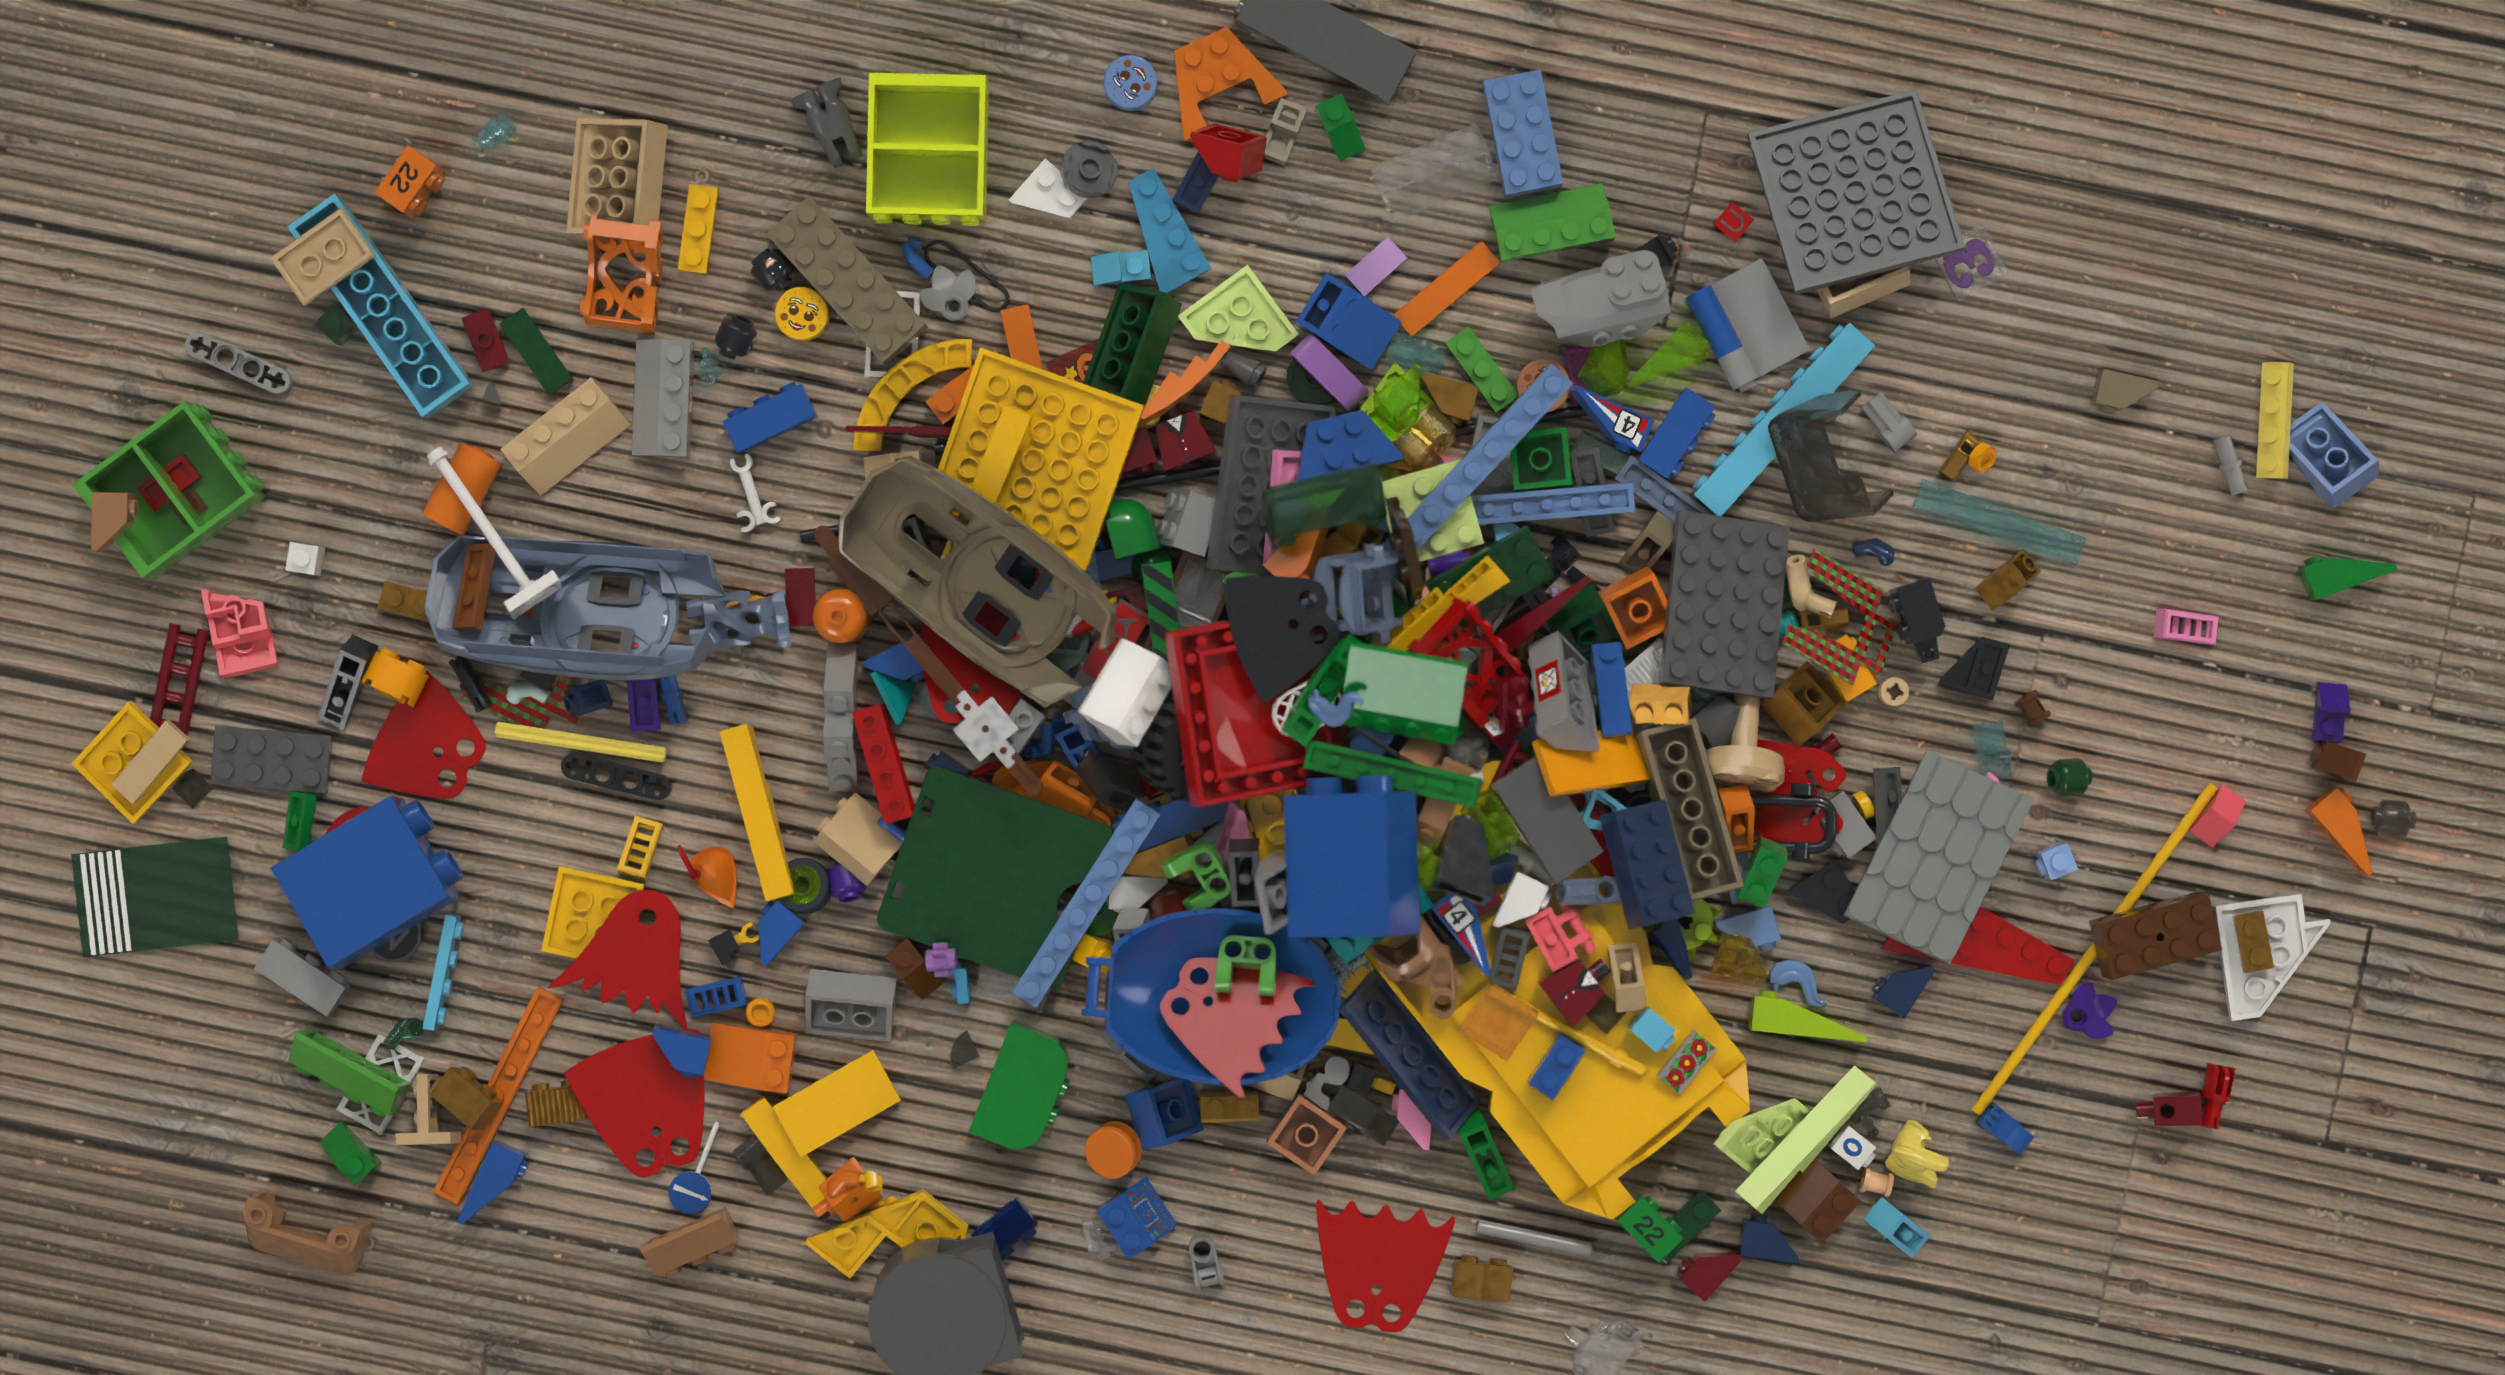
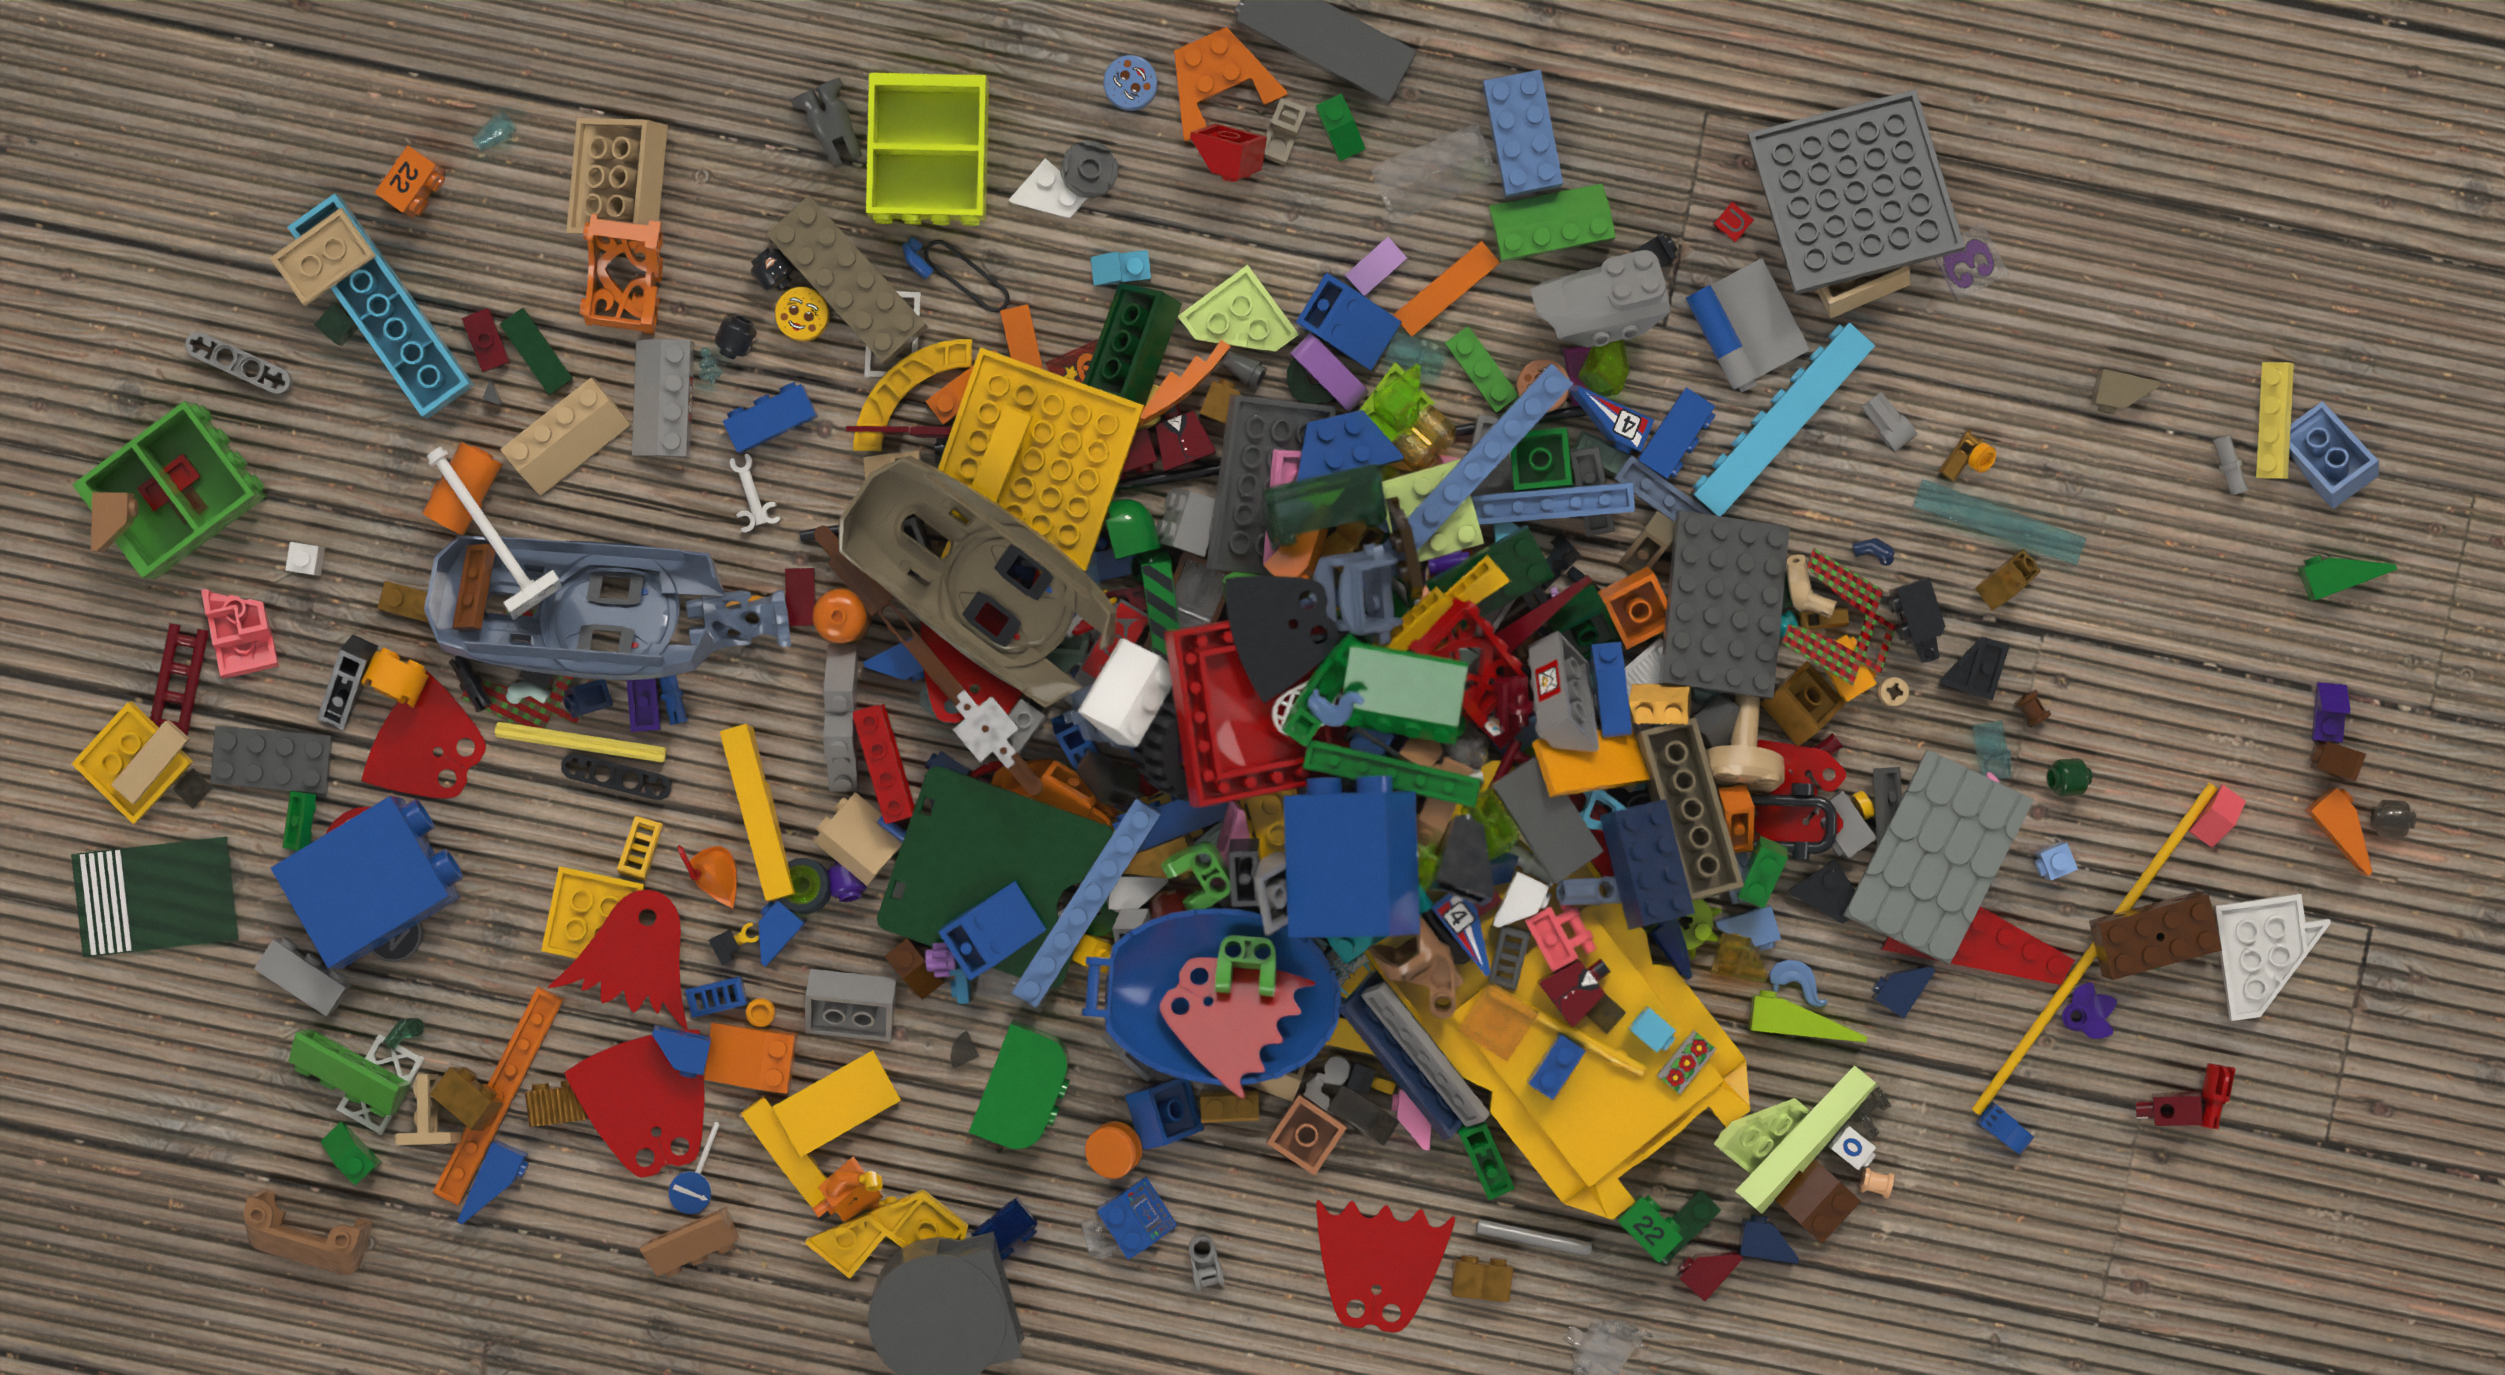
medium azure plate [422,913,464,1031] -> none
yellow plate [678,184,719,275] -> none
clear smoke piece [733,1135,788,1195] -> none
teal slope [870,671,916,725] -> none
light grey plate [919,265,976,321] -> none
blue arm [1024,724,1055,760] -> none
dark azure wing [1128,168,1211,294] -> none
dark blue plate [1172,152,1219,215] -> none
pearl gold slope [1421,371,1479,426] -> none
tan slope [1608,943,1646,1013] -> none
clear neon green slope [1624,321,1711,389] -> none
clear smoke windscreen [1768,390,1894,522] -> none
medium azure slope [1864,1197,1930,1258] -> none
light yellow hair [1885,1120,1949,1188] -> none
bright pink slope [2154,609,2219,645] -> none
pearl gold plate [2233,910,2274,973] -> none
none -> blue slope [938,881,1047,981]
none -> light grey plate [1361,982,1490,1127]

